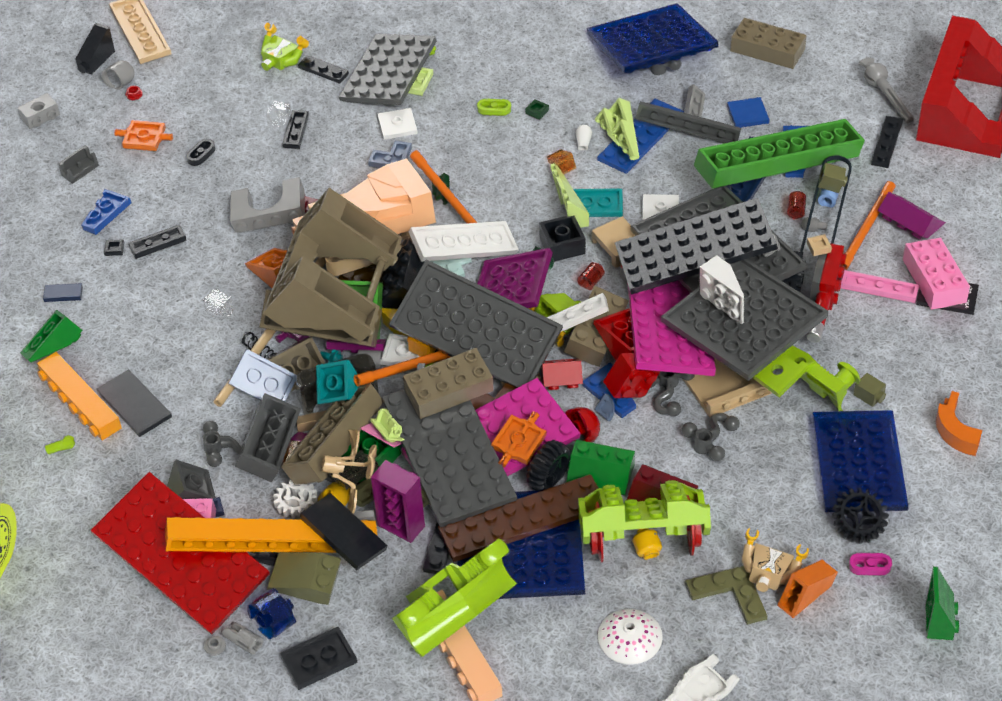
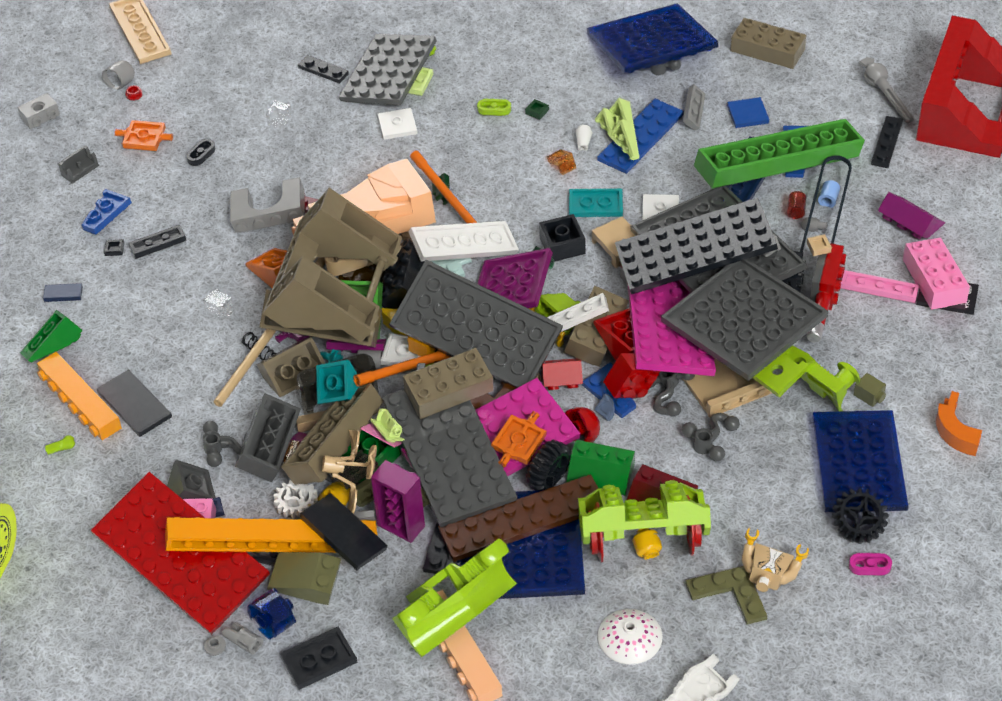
black slope [75,23,115,75] -> none
plate [228,349,298,401] -> none
lime torso [261,22,309,71] -> none
black tile [282,110,309,149] -> none
sand blue plate [368,141,412,168] -> none
yellowish green wedge [550,164,589,228] -> none
clear red brick [577,262,605,290] -> none
dark grey plate [636,101,741,143] -> none
white slope [700,255,744,324] -> none
orange slope [777,560,838,618] -> none
olive brick [818,163,848,193] -> none
orange piece [842,181,896,270] -> none
green slope [925,566,959,640] -> none

